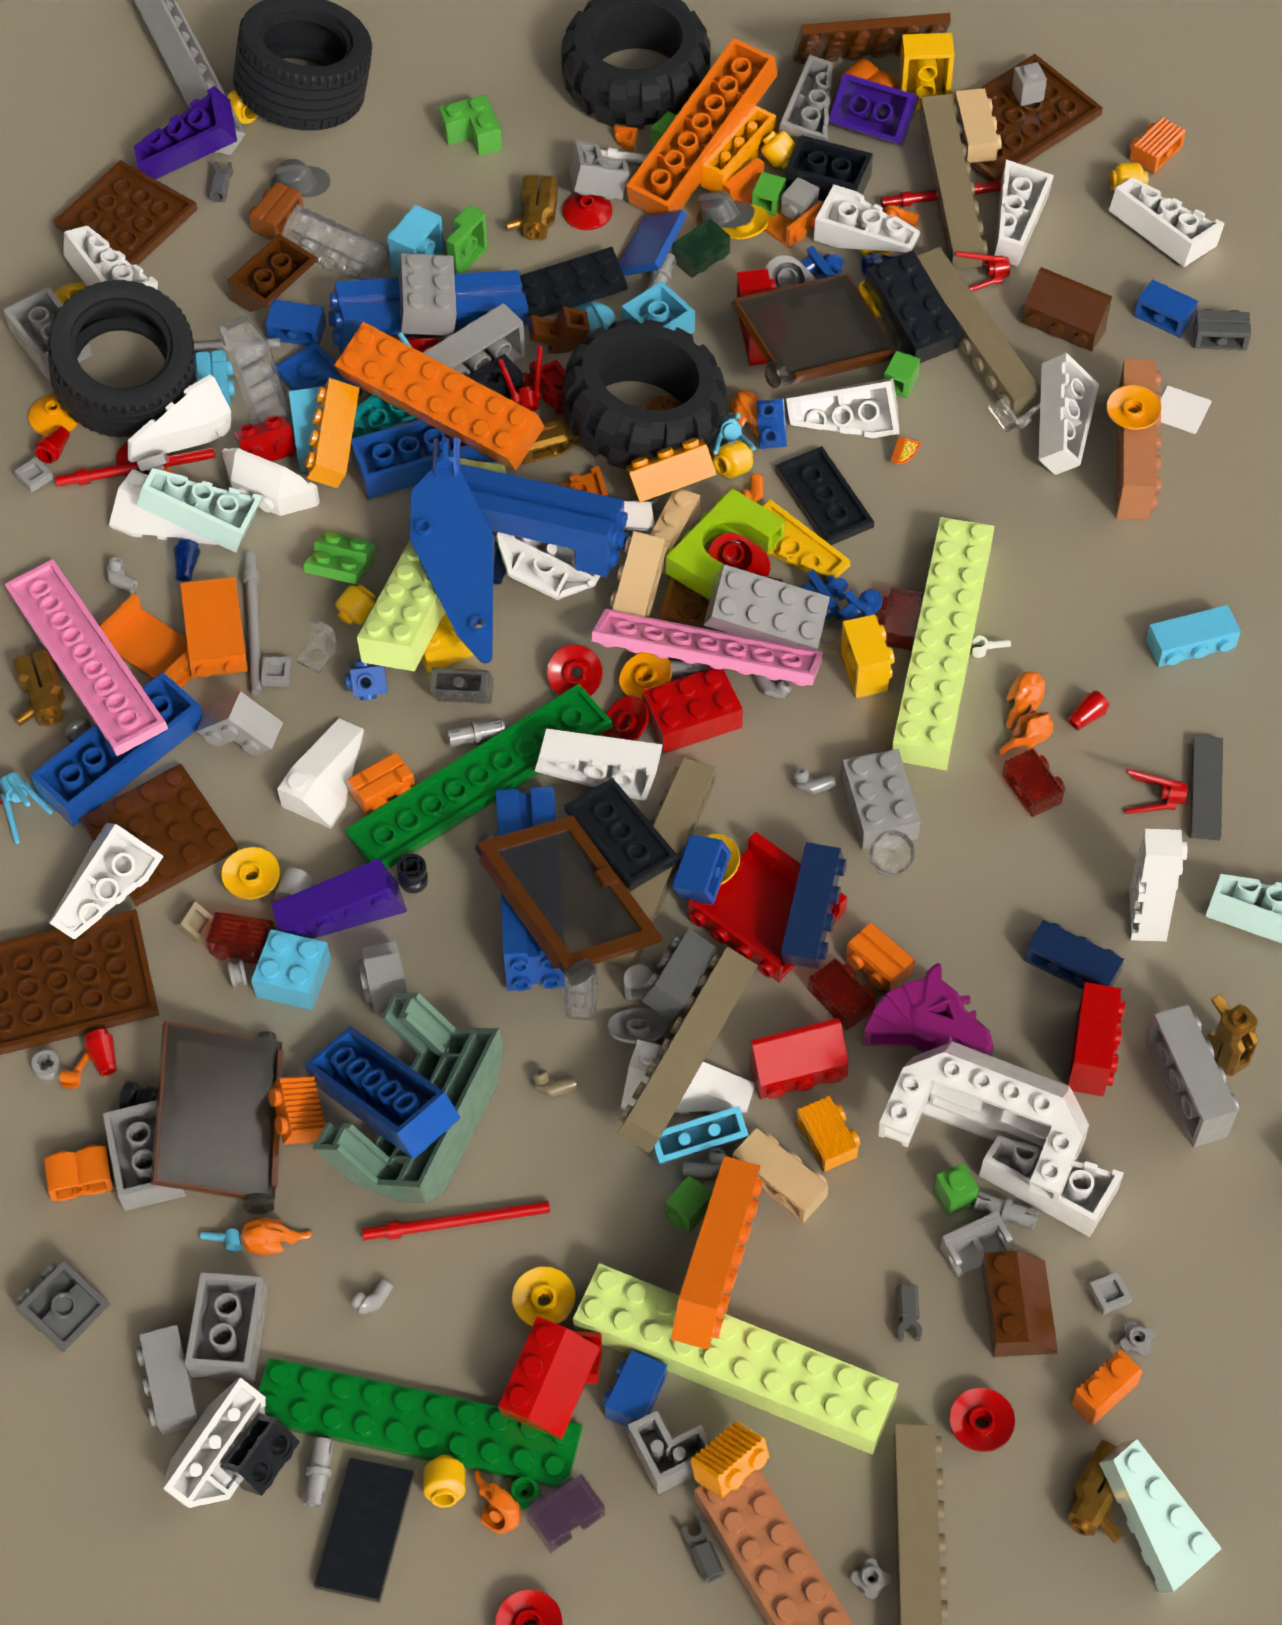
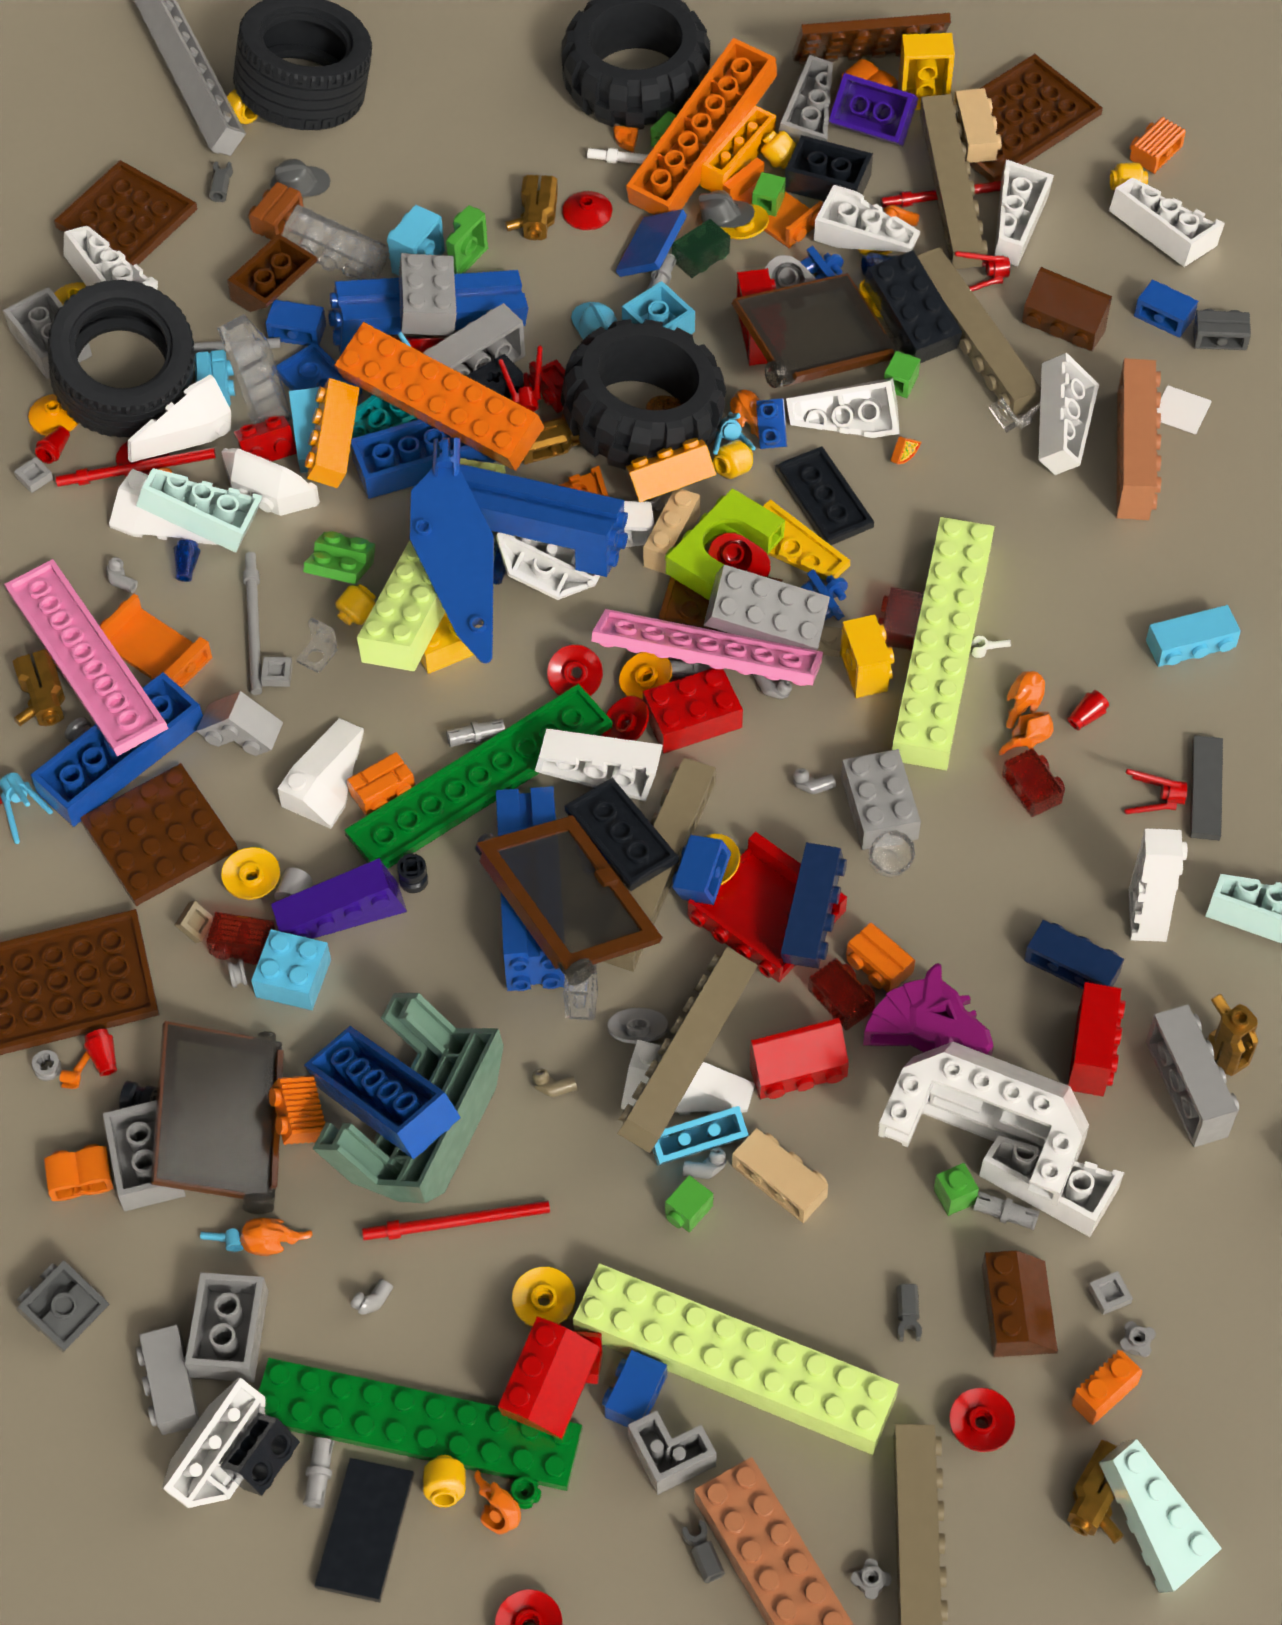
white wedge [49,823,163,939] -> none
dark purple wedge [134,86,237,180] -> none
light grey plate [137,451,169,474] -> none
orange panel [180,577,248,678] -> none
brick [345,659,387,700] -> none
light grey brick [358,941,407,1014] -> none
flat silver brick [430,668,493,705] -> none
bright green brick [439,95,503,156] -> none
black plate [520,247,628,317] -> none
reddish brown brick [527,306,590,354] -> none
clear purple brick [527,1474,605,1554] -> none
light grey brick [568,140,630,200] -> none
tan brick [610,531,670,618] -> none
light grey brick [624,965,653,1000] -> none
dark grey brick [641,928,718,1021] -> none
orange brick [671,1156,764,1350] -> none
light orange brick [690,1421,769,1498] -> none
orange arm [739,474,764,503] -> none
light grey brick [781,177,819,221] -> none
light orange brick [796,1096,861,1172] -> none
blue hips [839,589,883,621] -> none
light grey hinge [940,1211,1013,1278] -> none
light grey brick [1012,62,1047,106] -> none
light orange dish [1107,385,1162,430] -> none

